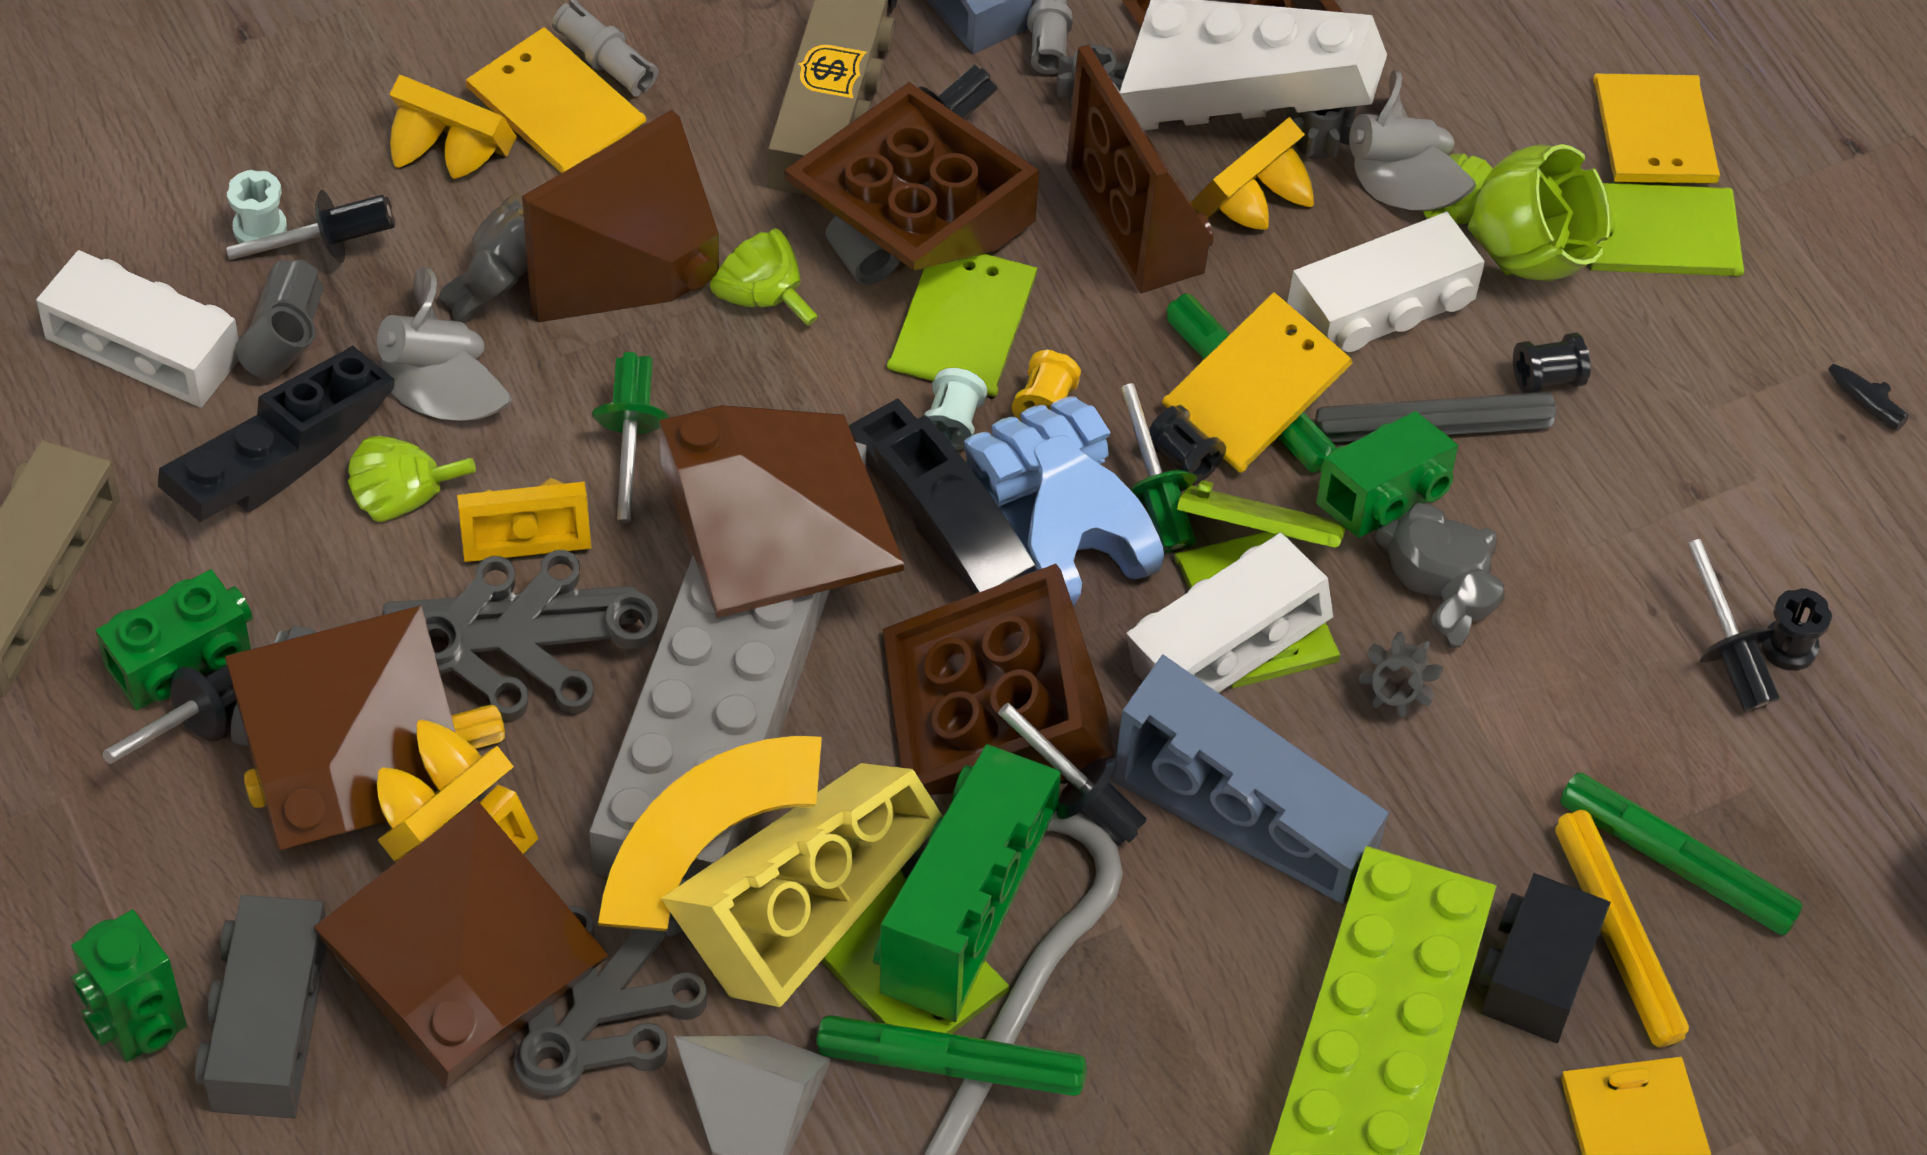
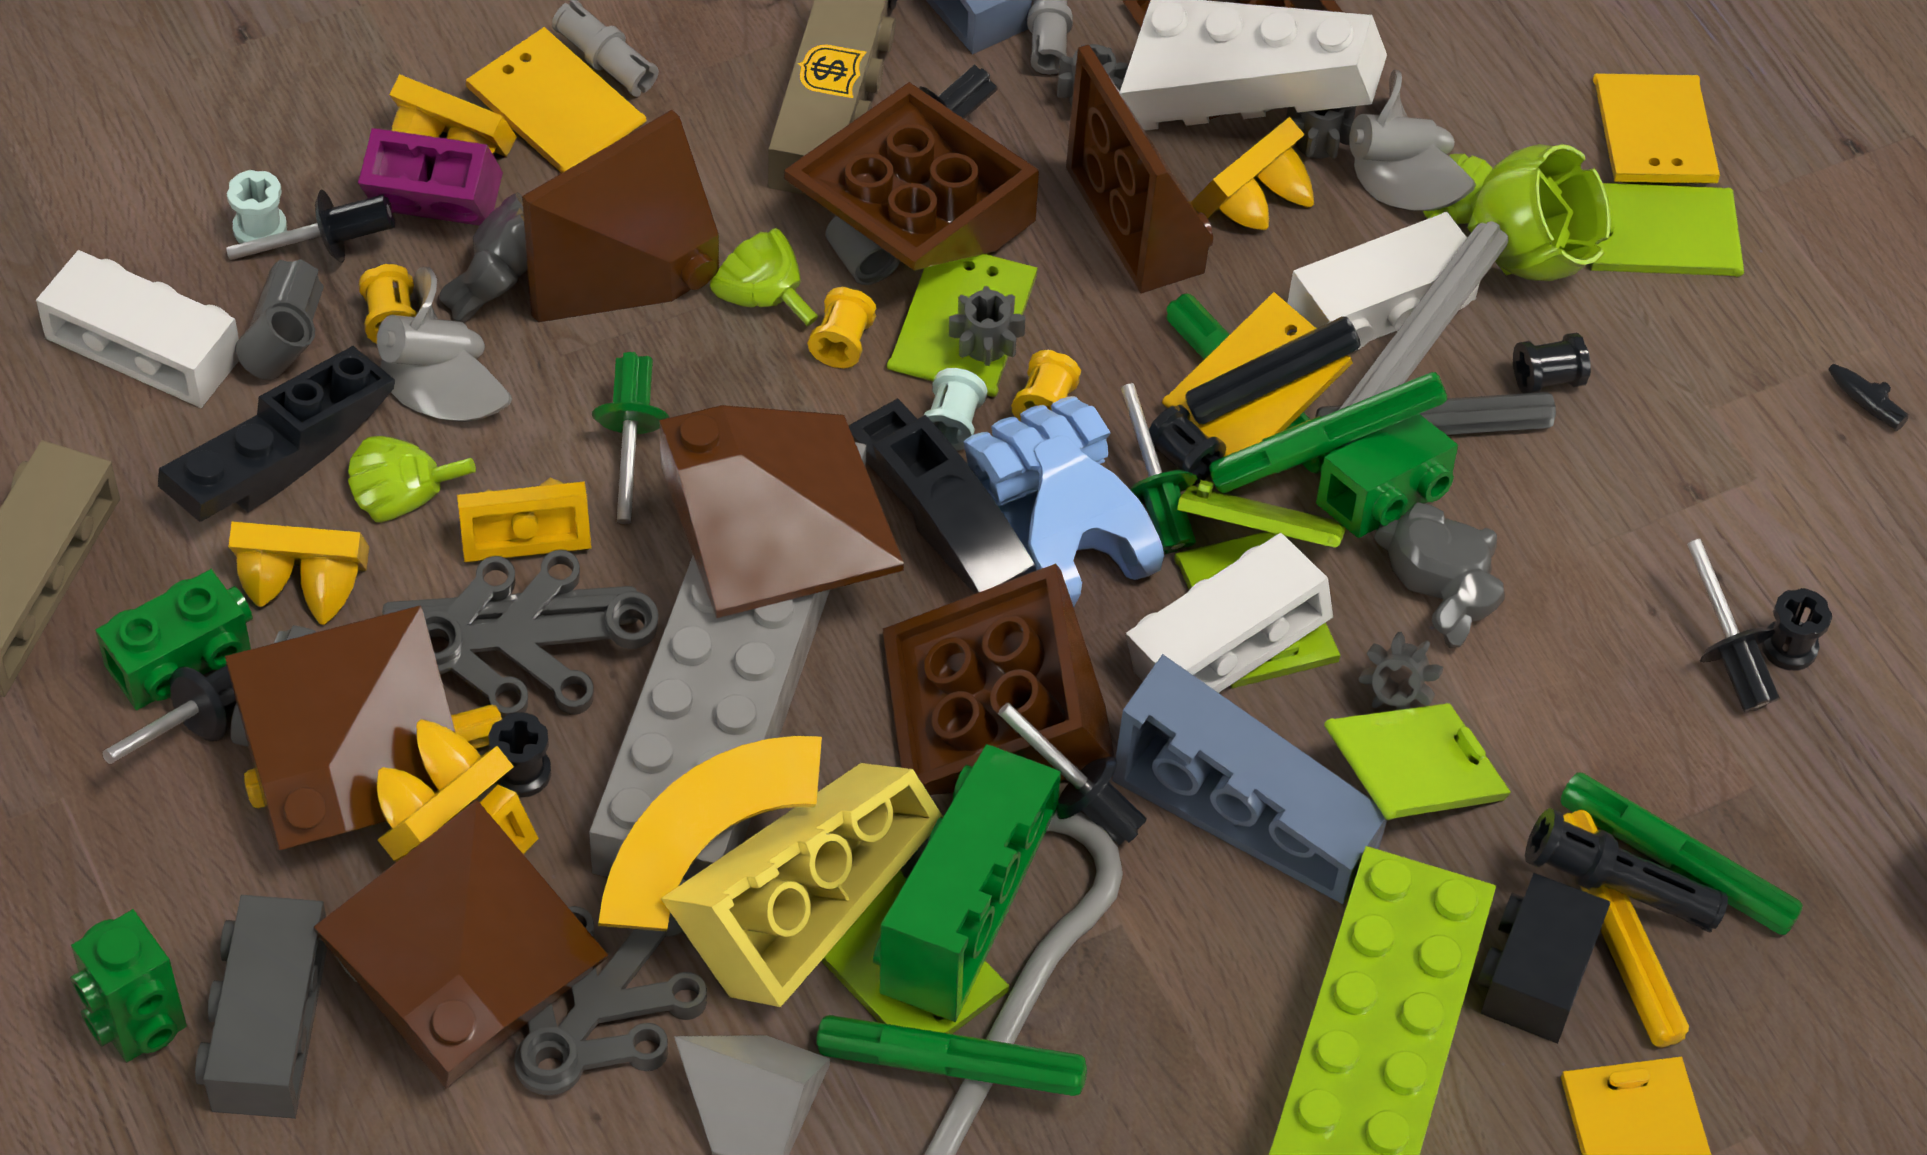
none -> yellow tile [228,521,369,625]
none -> magenta brick [358,128,503,226]
none -> yellow bush [358,264,417,344]
none -> black bush [489,712,551,798]
none -> yellow bush [807,287,876,369]
none -> dark grey gear [949,286,1025,366]
none -> black axle [1185,316,1361,424]
none -> green axle [1209,372,1447,493]
none -> lime container [1324,703,1511,820]
none -> light grey axle [1335,221,1508,449]
none -> black pin [1525,808,1728,933]

